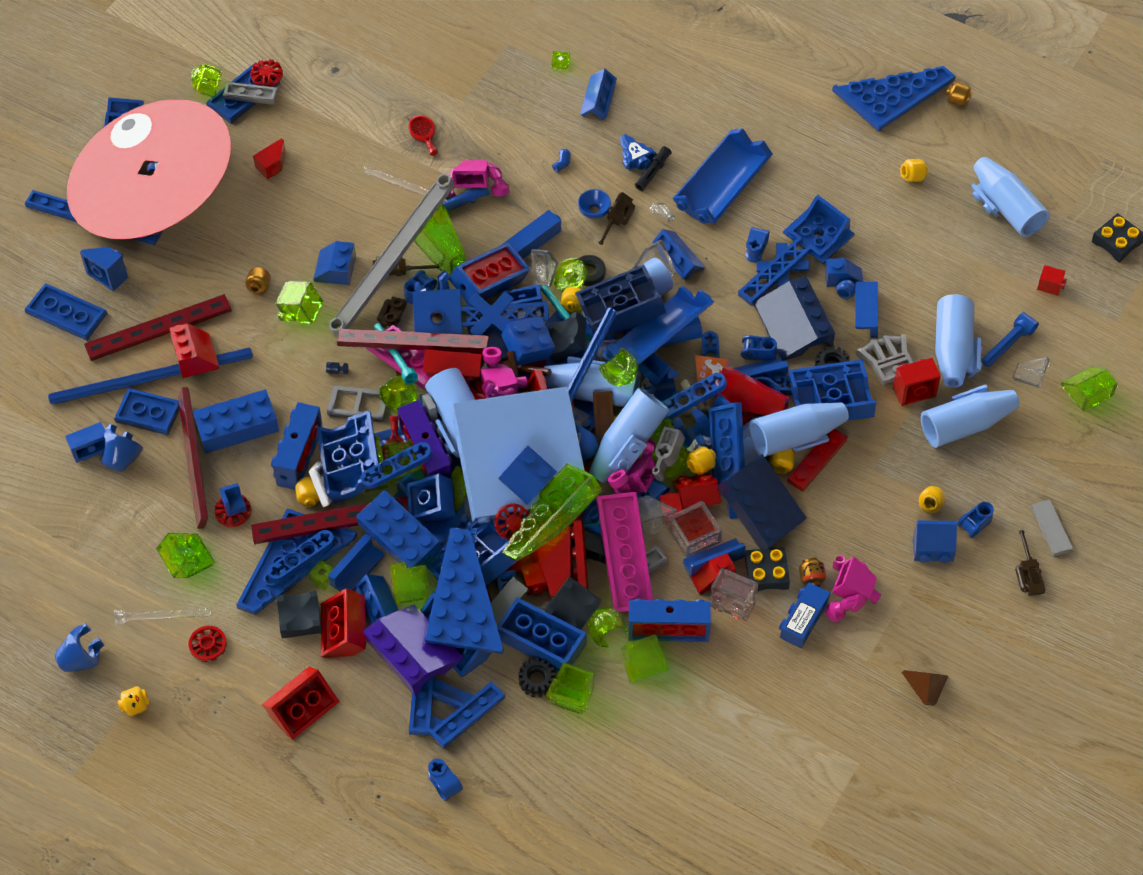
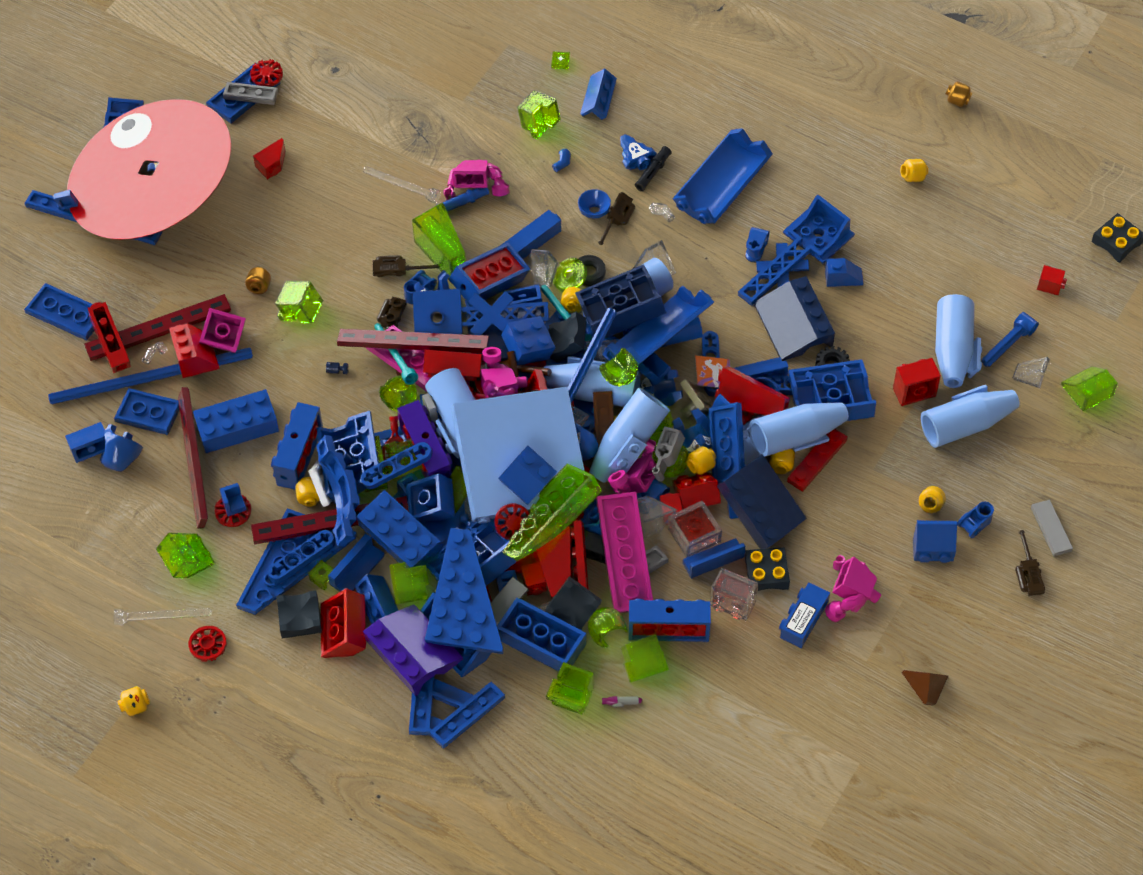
blue piece [55,623,105,672] -> none
blue slope [80,247,128,291] -> none
clear neon green piece [190,64,222,97] -> none
red slope [262,666,340,740] -> none
blue slope [313,241,356,285] -> none
light grey window [327,385,389,421] -> none
light grey piece [329,174,454,337] -> none
red piece [408,115,438,156] -> none
blue piece [428,759,463,801] -> none
black tyre [519,658,555,698] -> none
blue panel [652,229,706,280] -> none
blue beam [662,373,727,420] -> none
red slope [691,553,736,595] -> none
blue piece [740,335,777,360] -> none
pearl gold head [799,557,826,587] -> none
blue wing [832,66,956,131] -> none
blue piece [836,279,855,299] -> none
blue panel [855,282,878,338] -> none
light grey plate [856,335,913,385] -> none
light blue piece [971,157,1050,237] -> none
none -> blue tile [53,190,78,210]
none -> red slope [88,302,131,374]
none -> clear arm [141,342,167,364]
none -> dark pink slope [199,308,246,353]
none -> blue piece [316,435,360,546]
none -> clear neon green plate [517,90,561,139]
none -> light grey piece [602,696,642,707]

